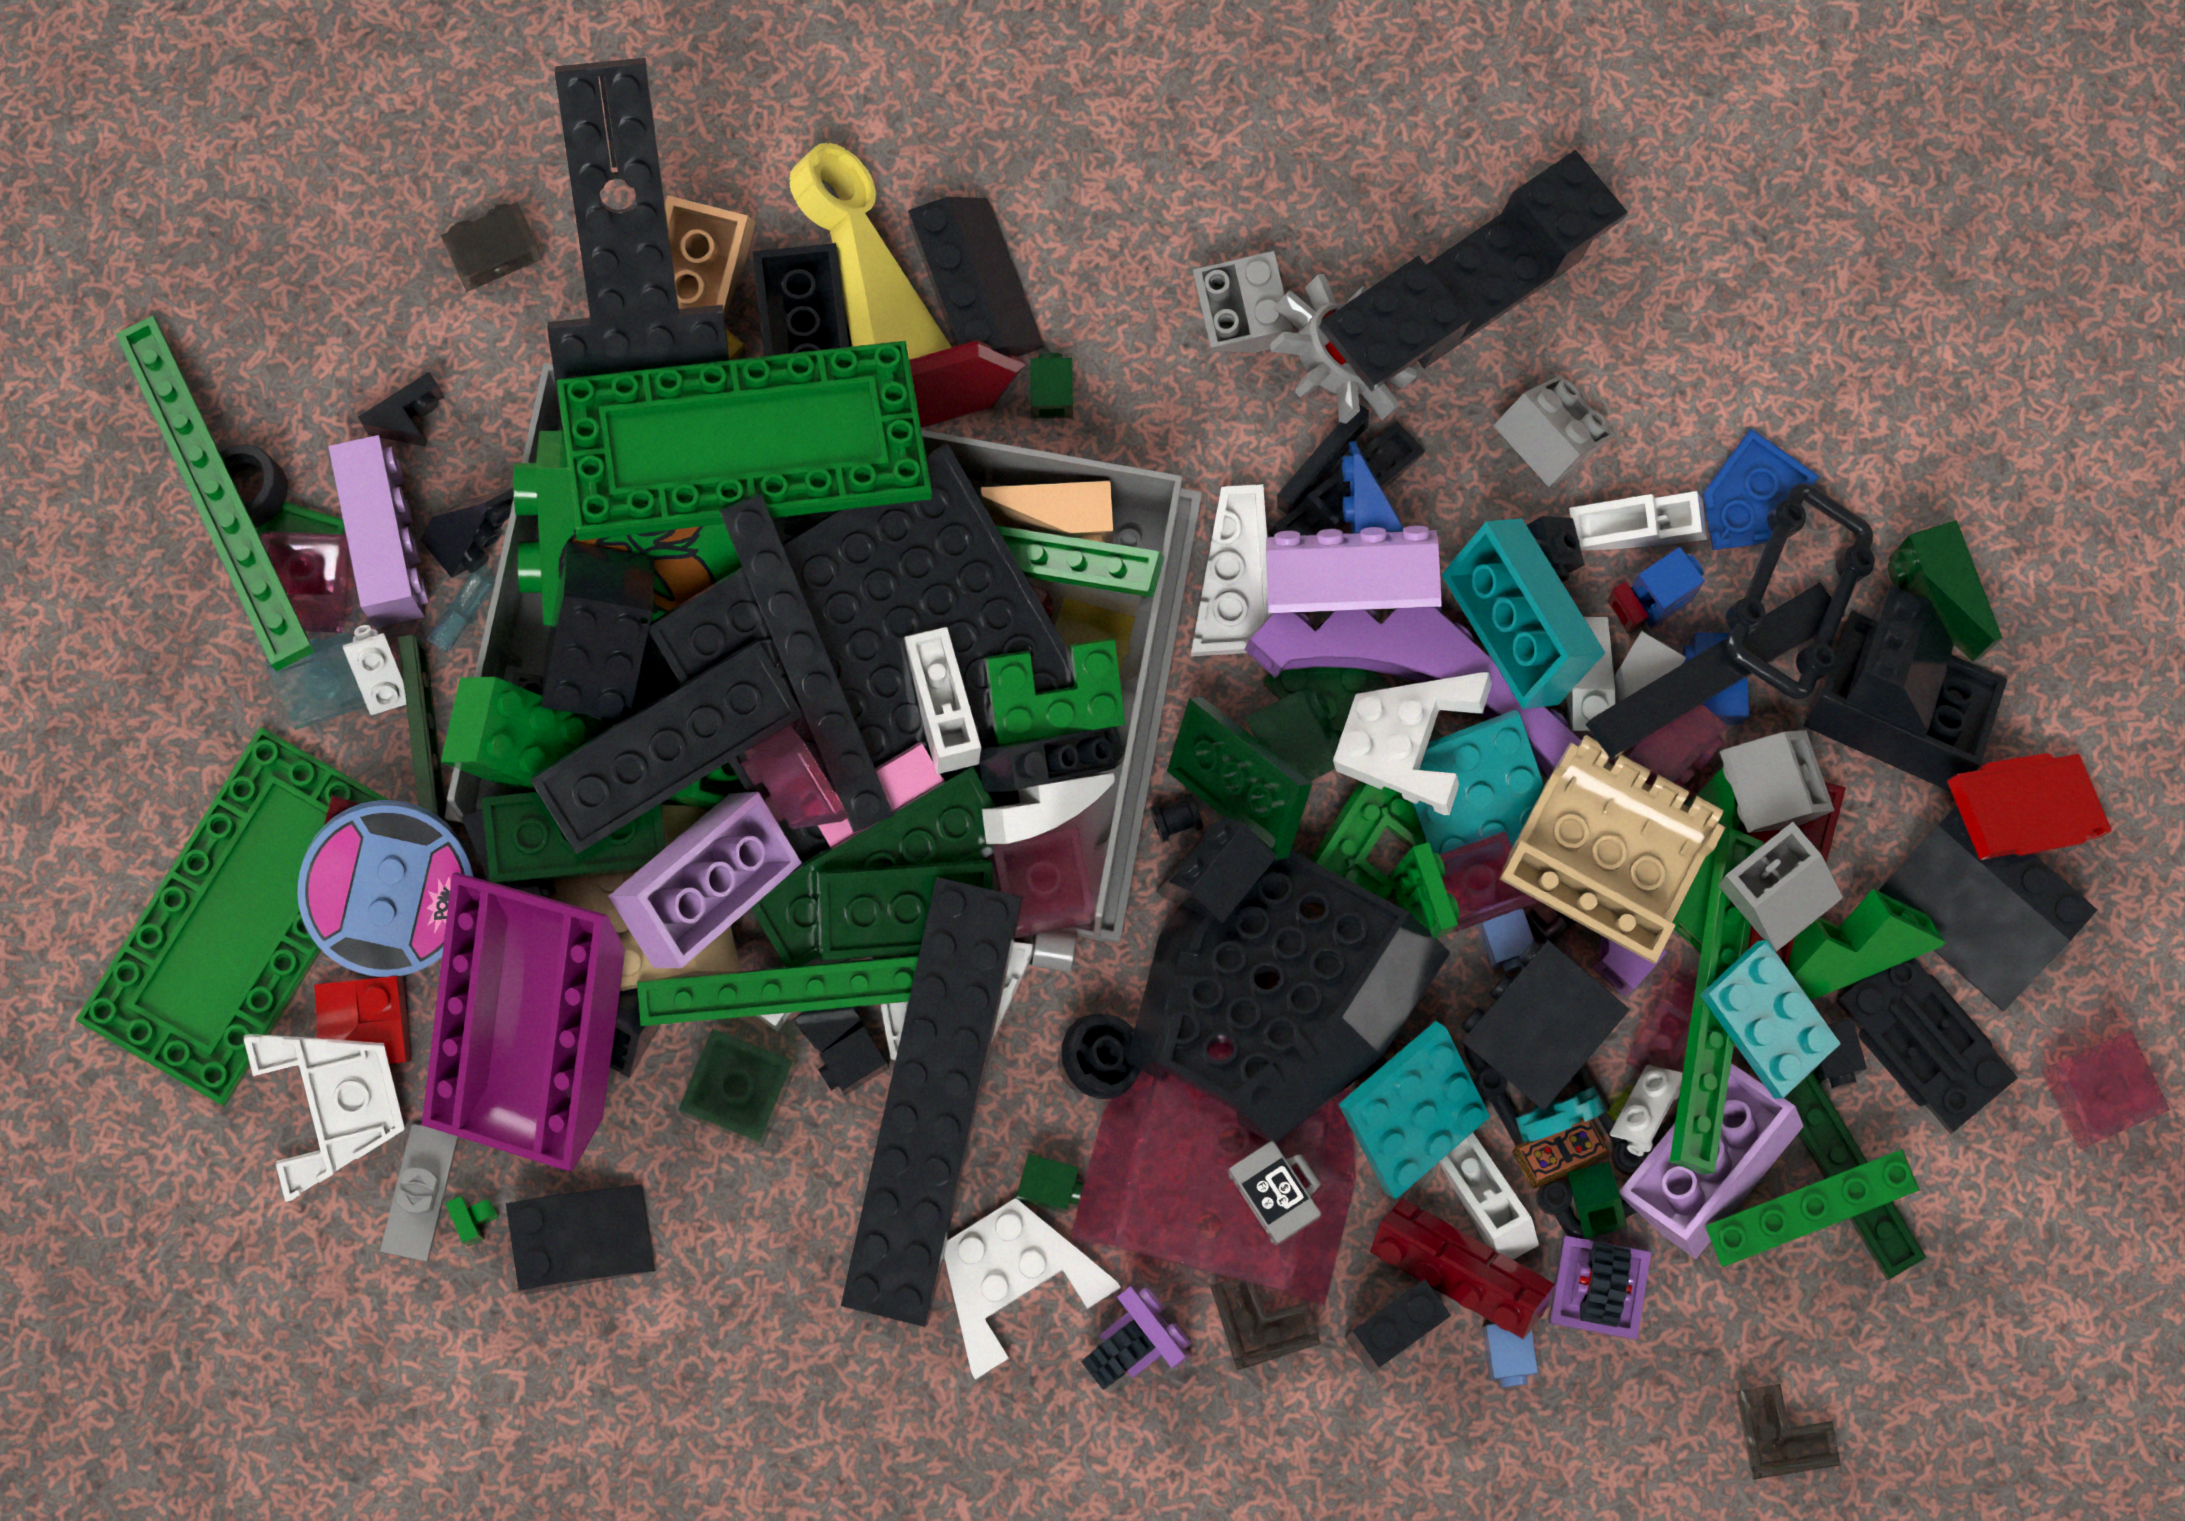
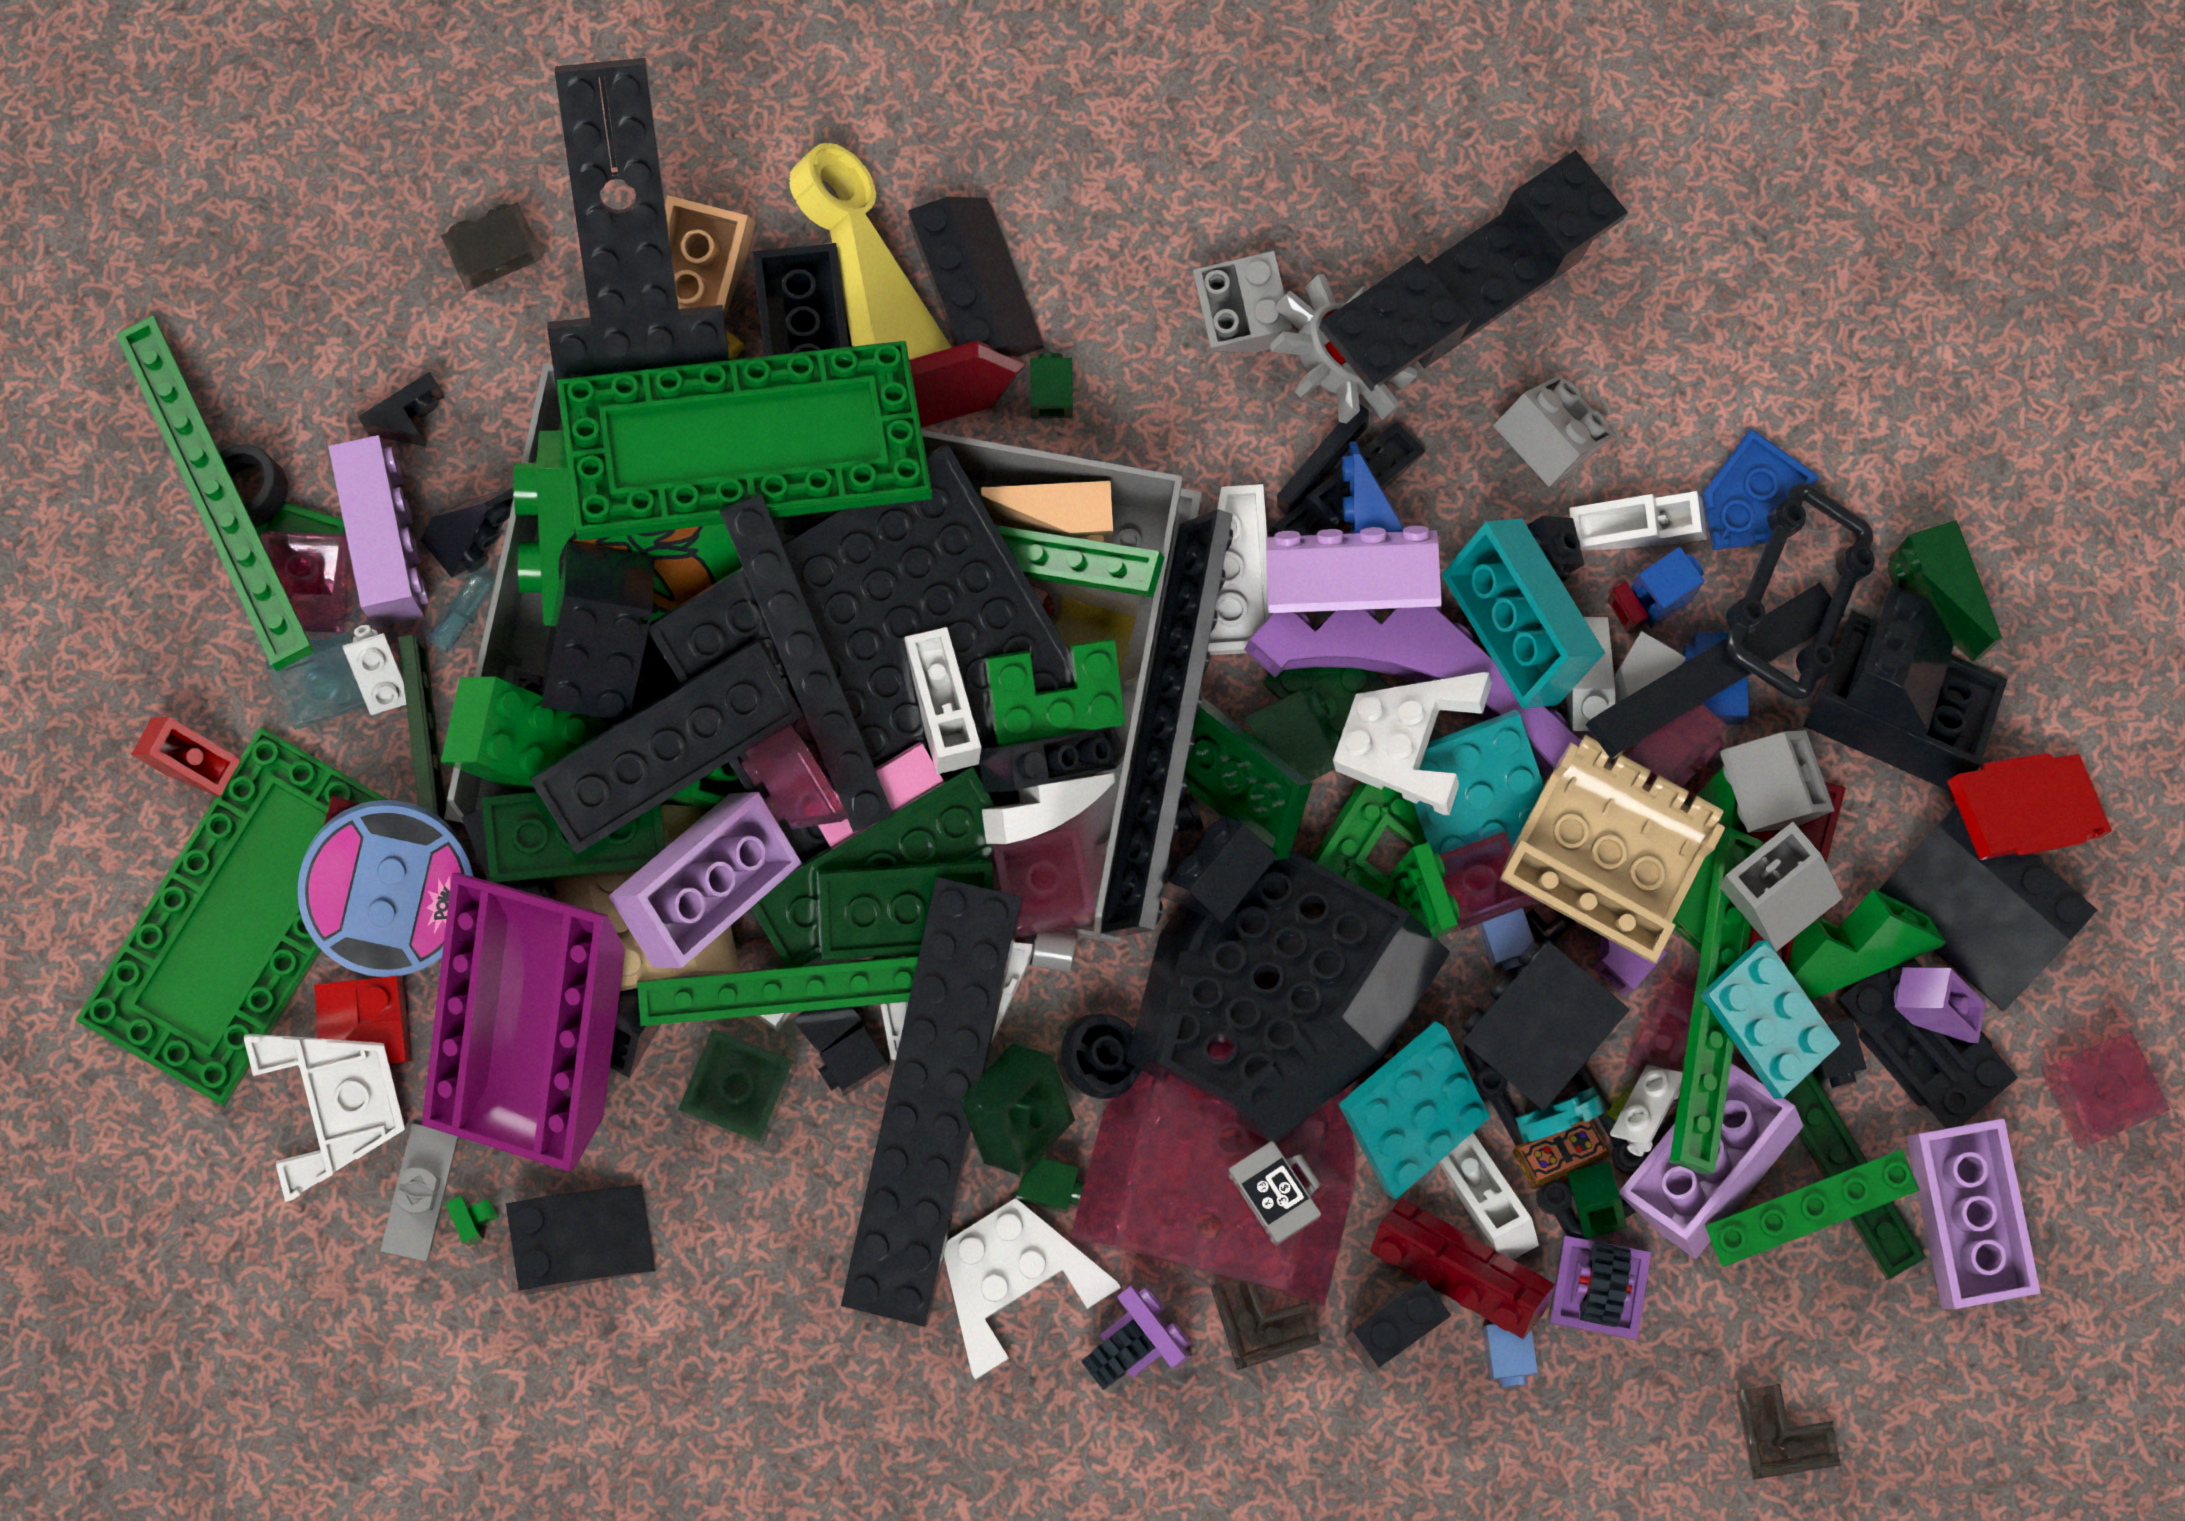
none -> red slope [131,717,241,797]
none -> clear green brick [959,1043,1075,1177]
none -> black plate [1101,509,1233,937]
none -> medium lavender slope [1894,967,1986,1043]
none -> lavender brick [1906,1119,2041,1309]

